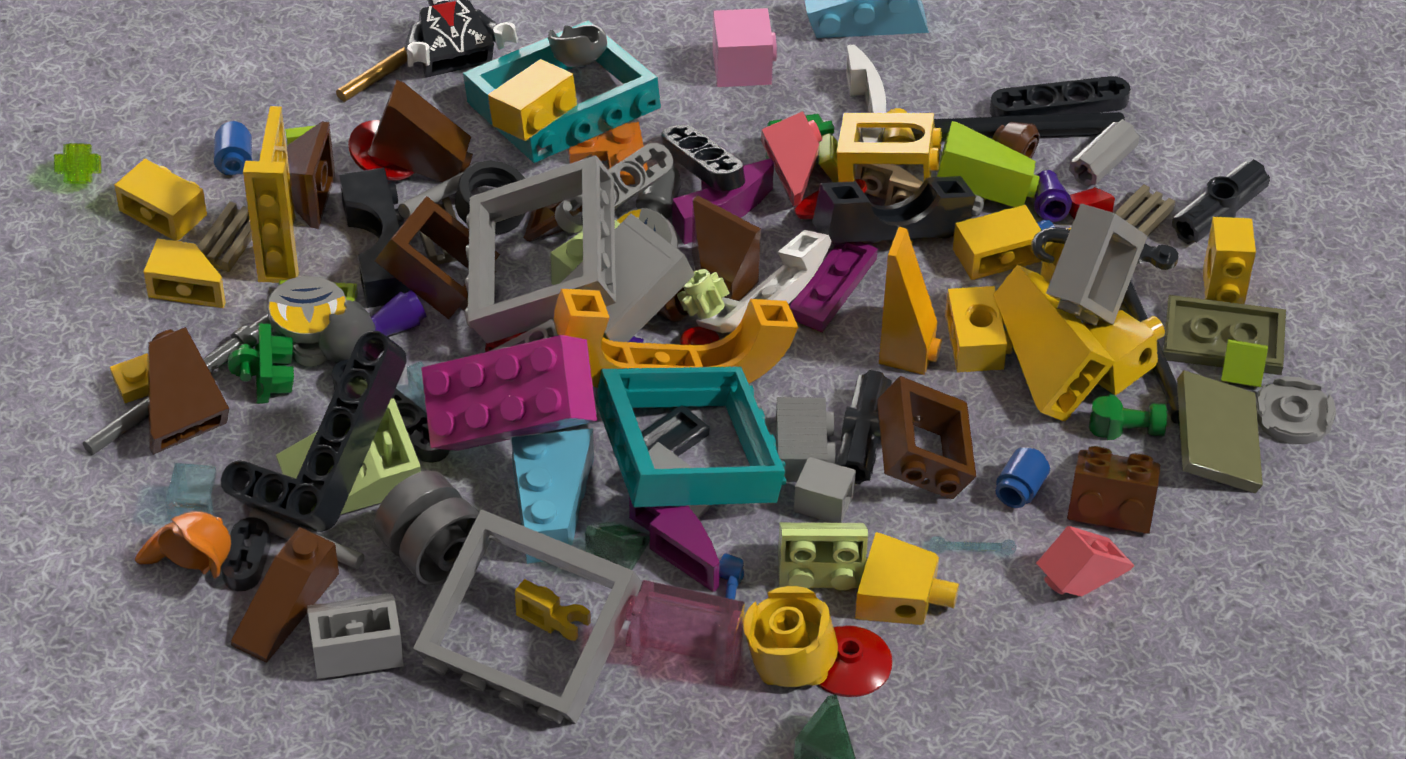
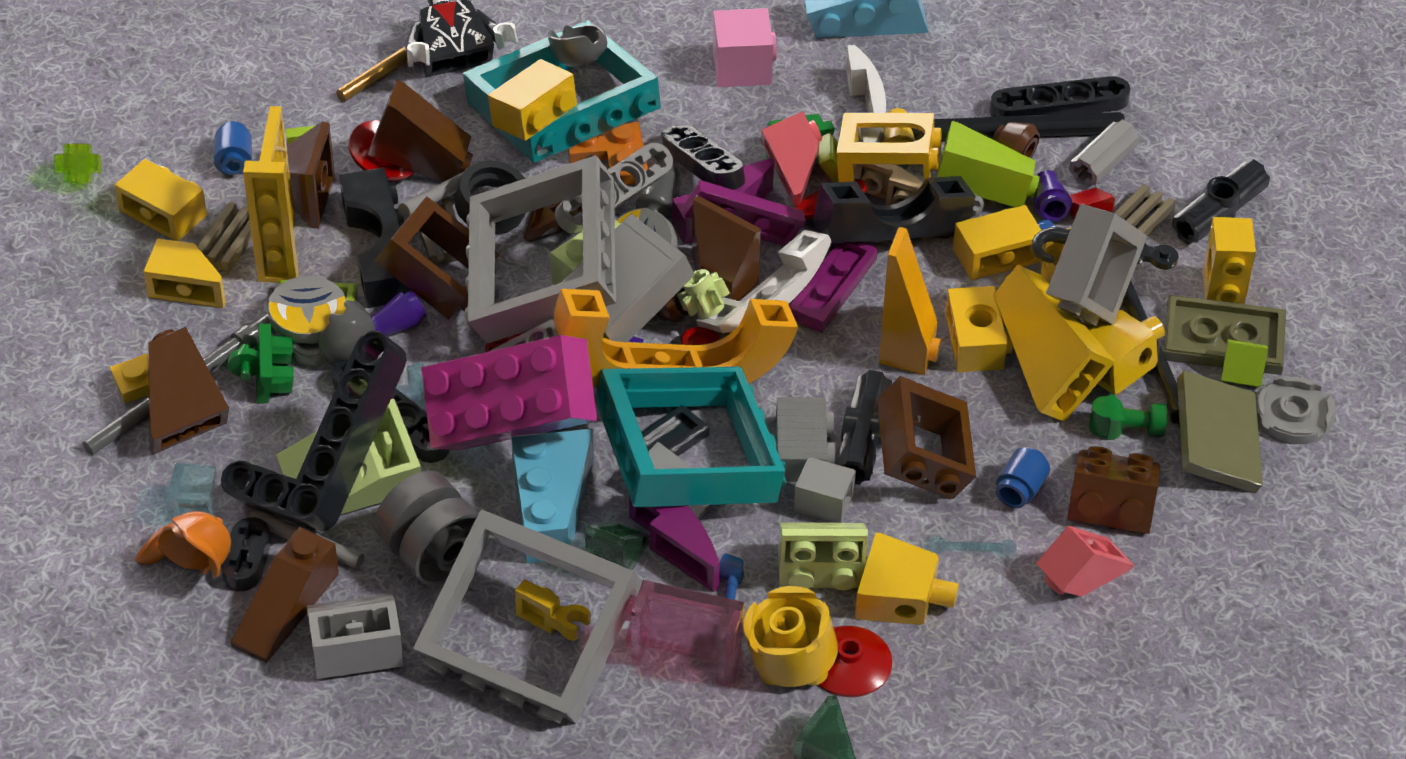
none -> magenta plate [684,180,805,246]

